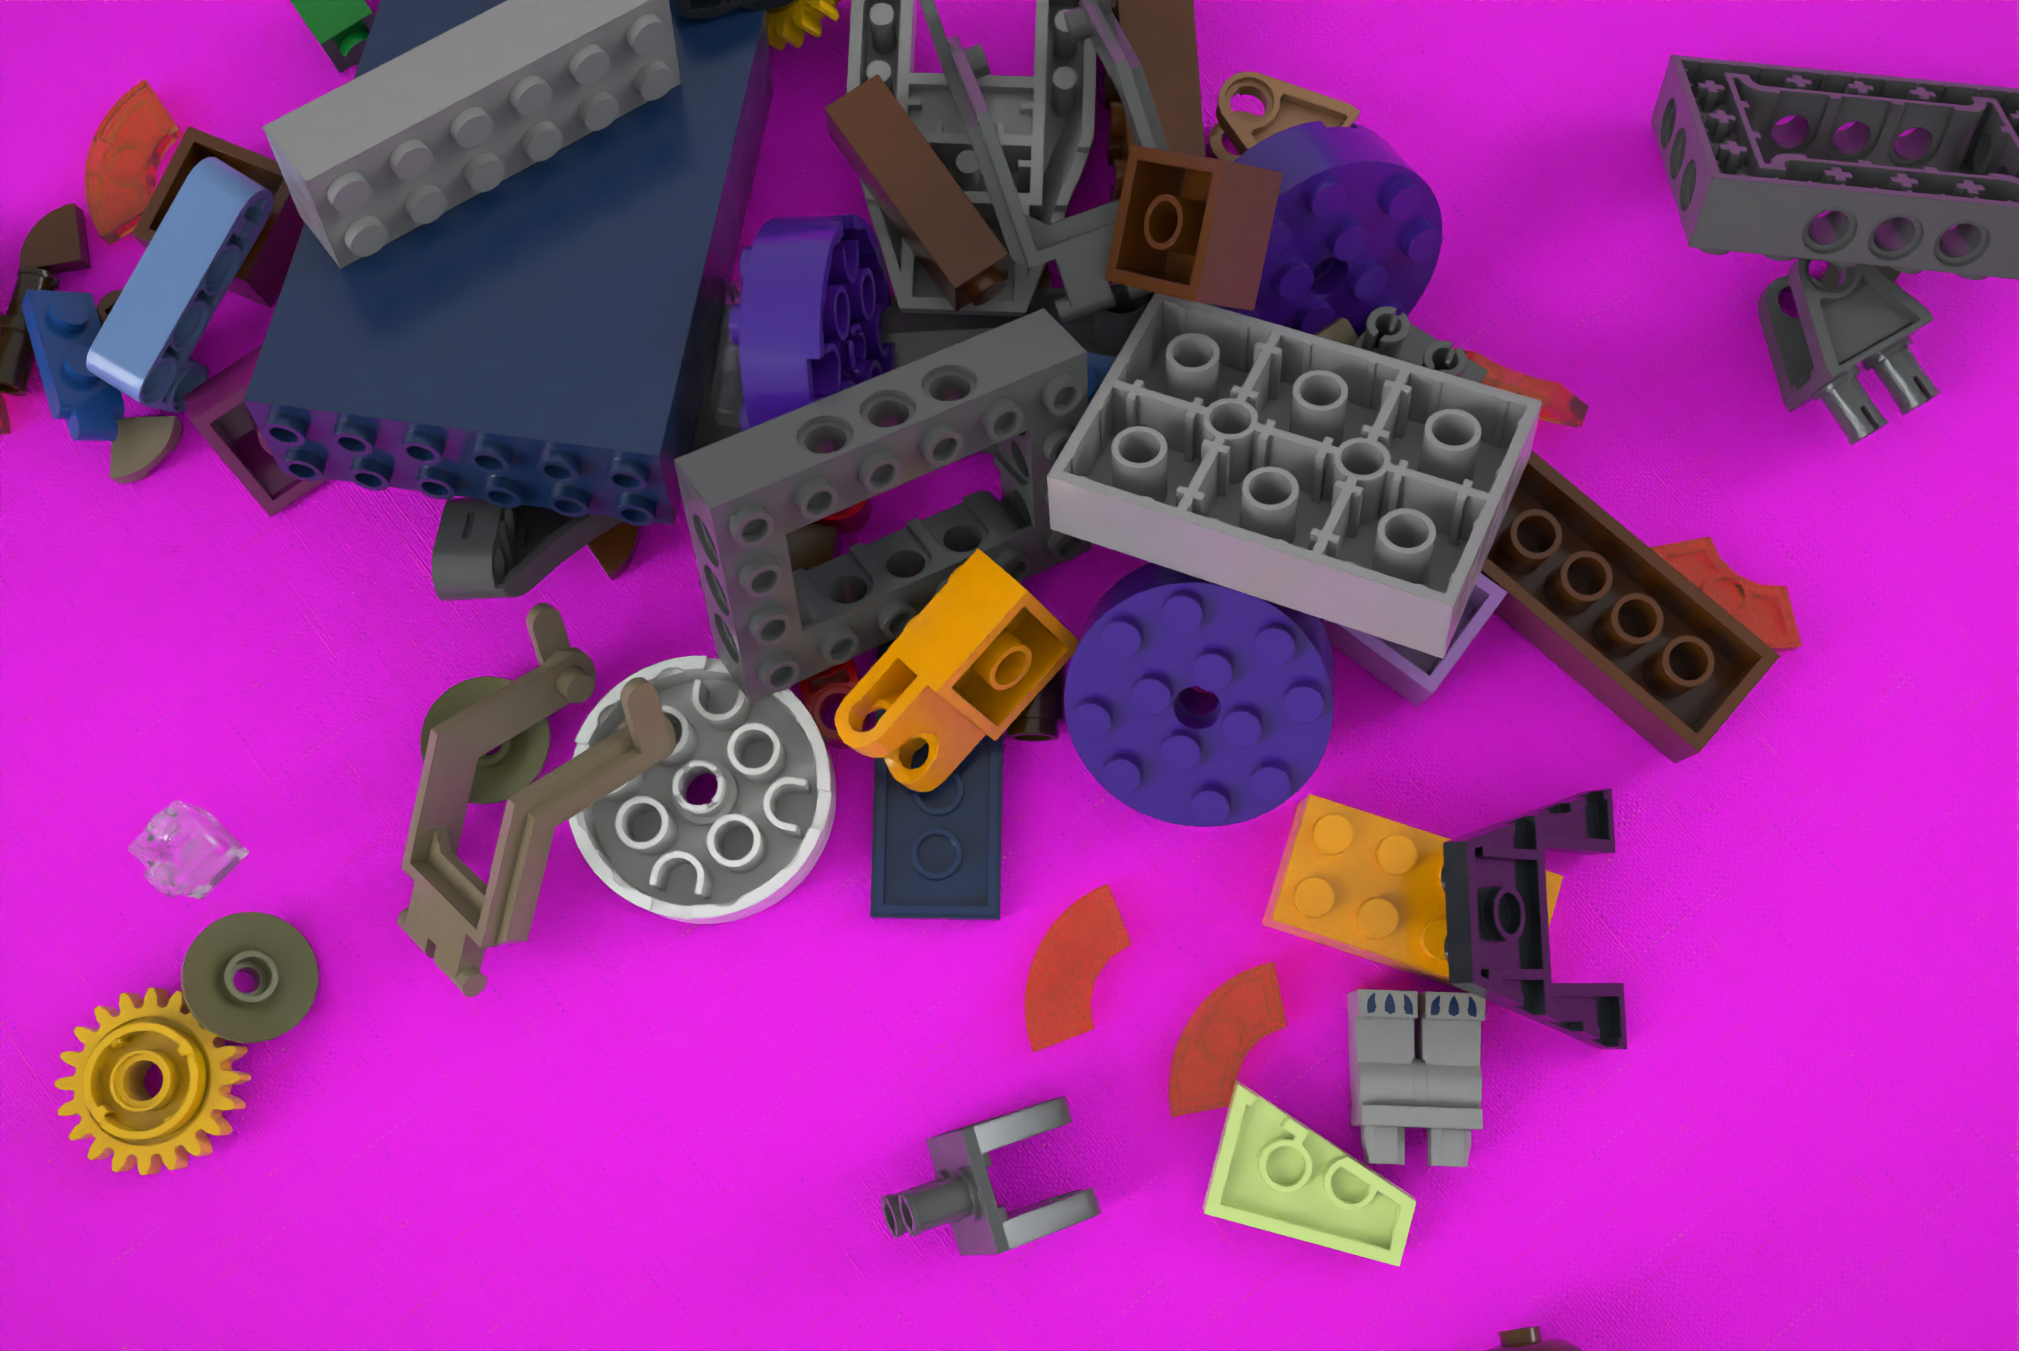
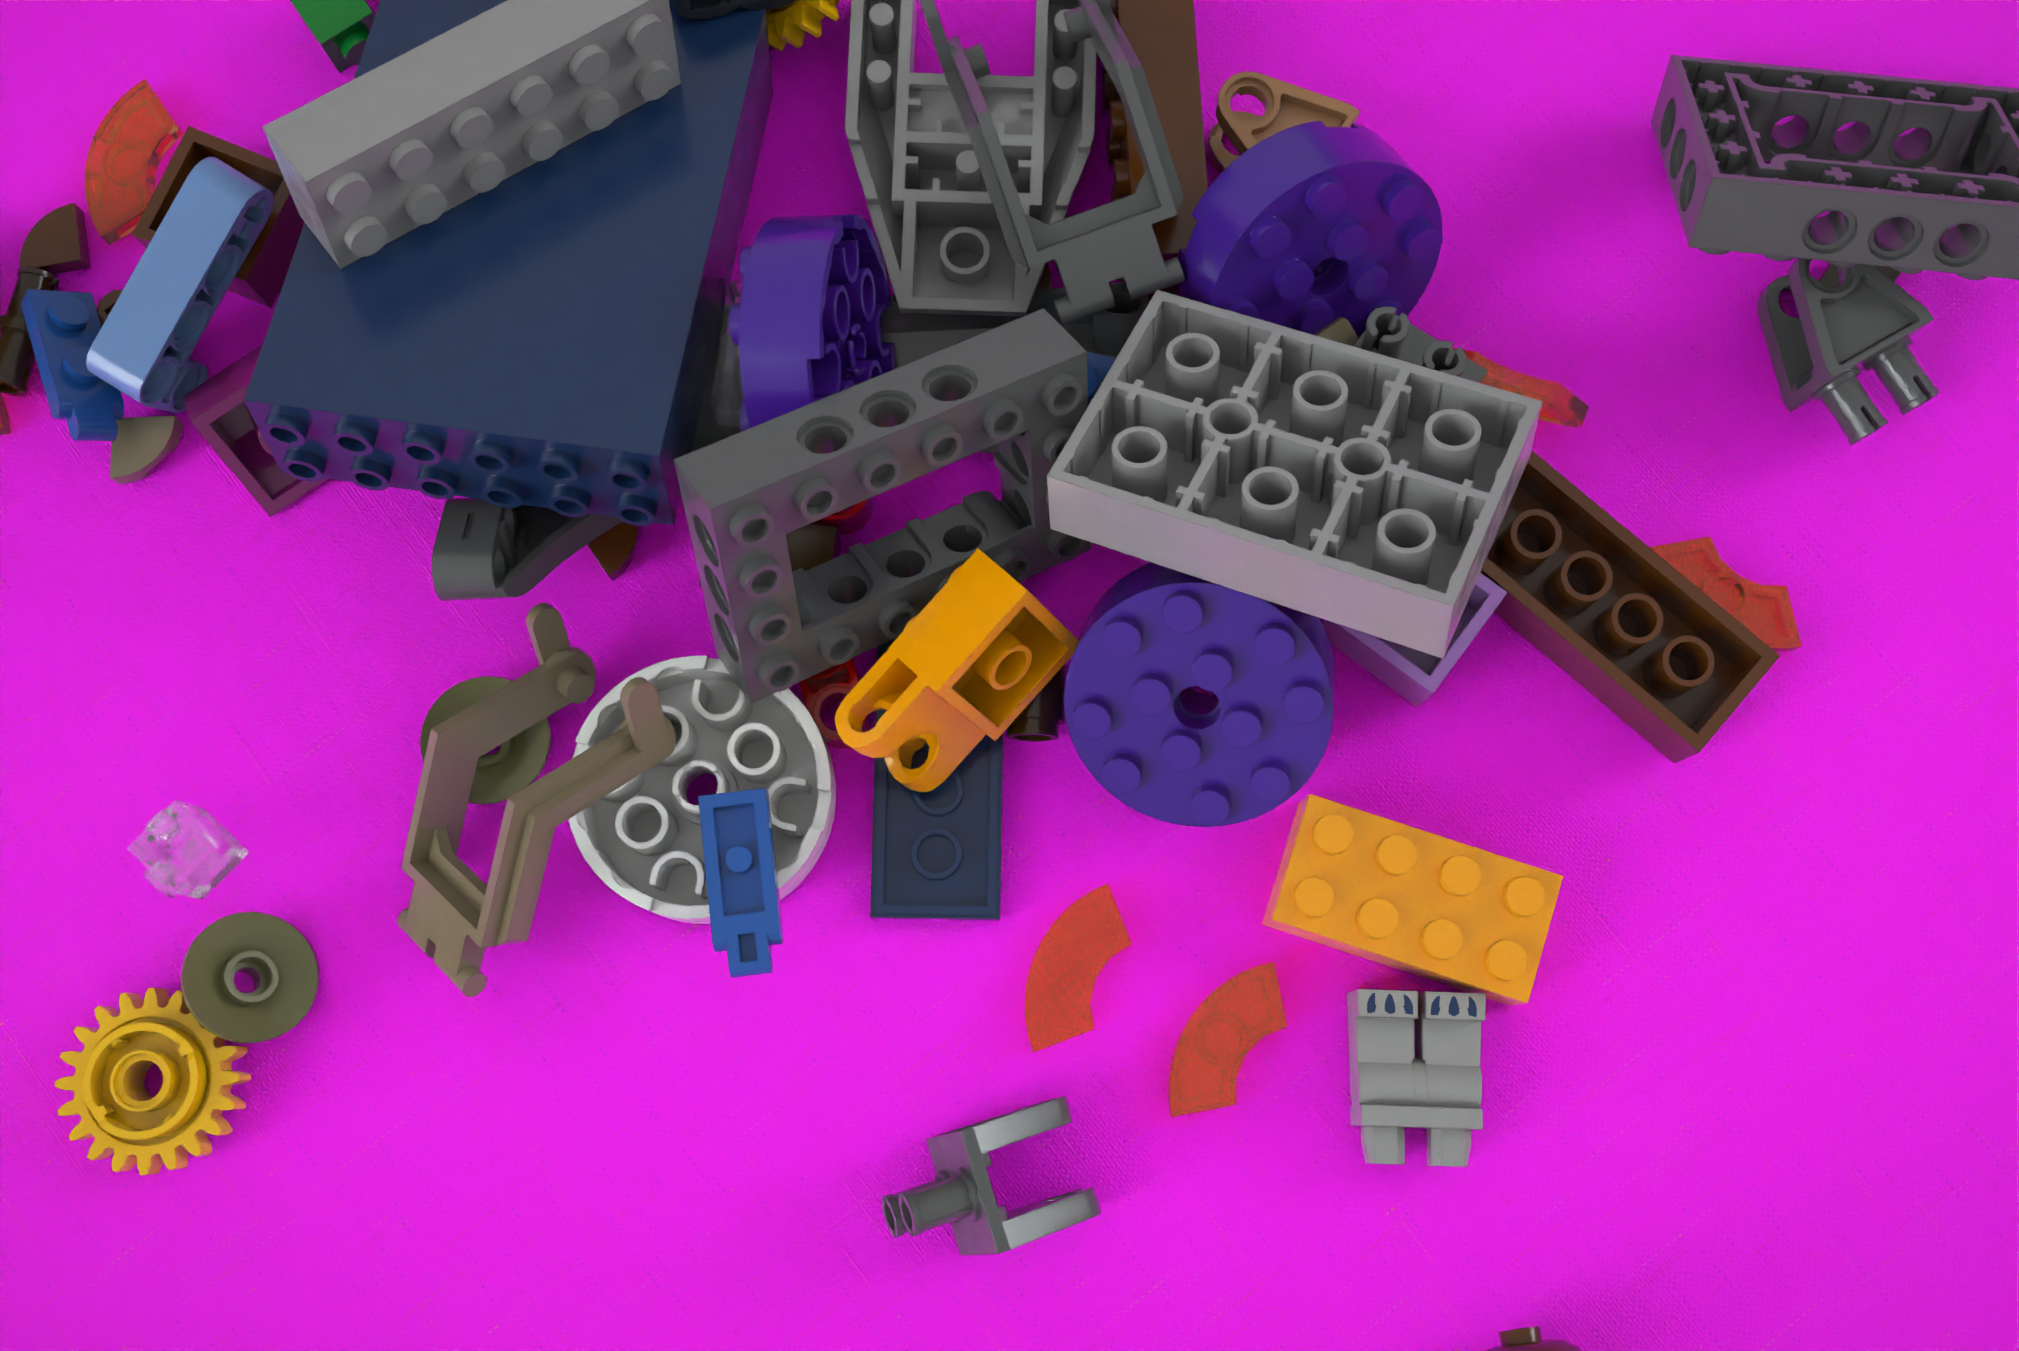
reddish brown brick [824,74,1009,312] -> none
reddish brown brick [1104,145,1283,311] -> none
yellowish green wing [1203,1080,1416,1267] -> none
wing [1441,789,1627,1049] -> none
none -> blue hinge [698,788,784,978]

